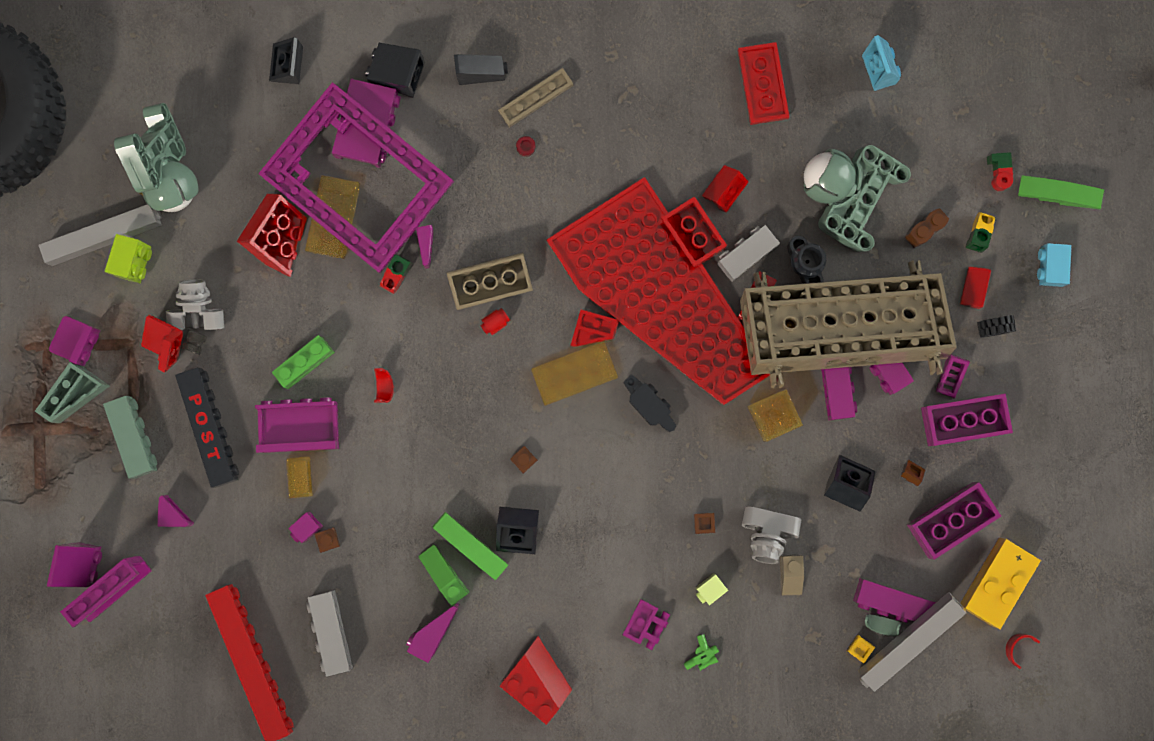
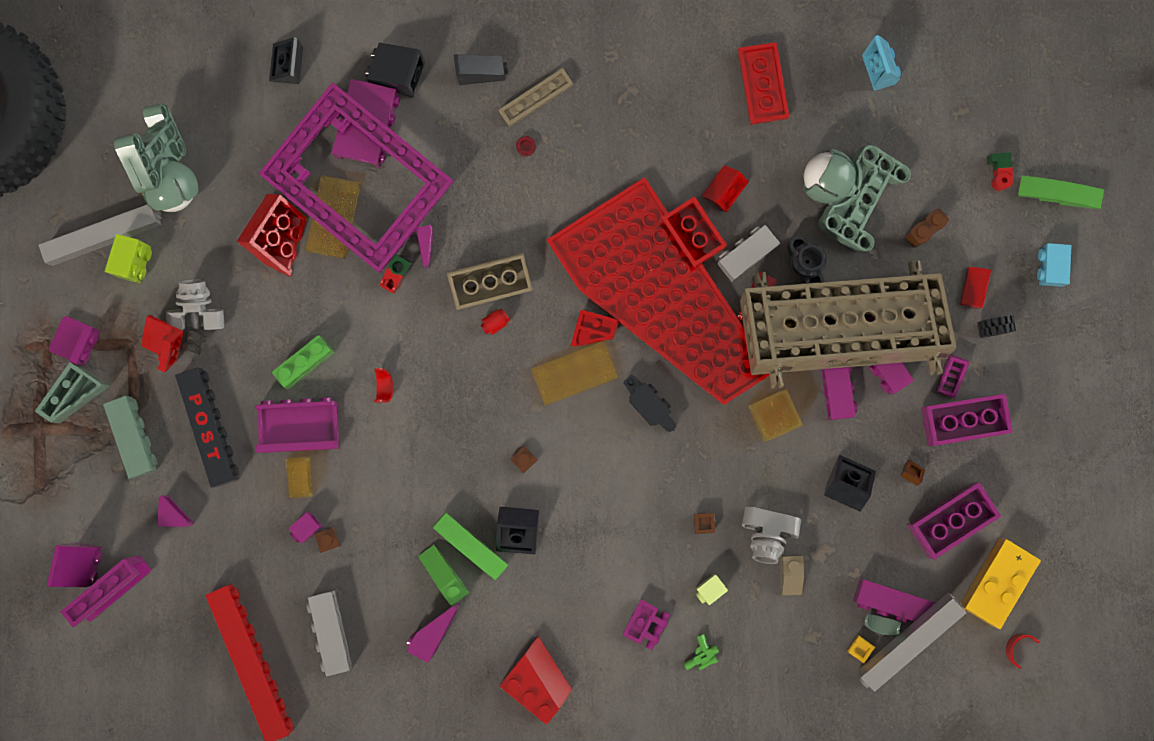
leg [965,212,995,253] -> none

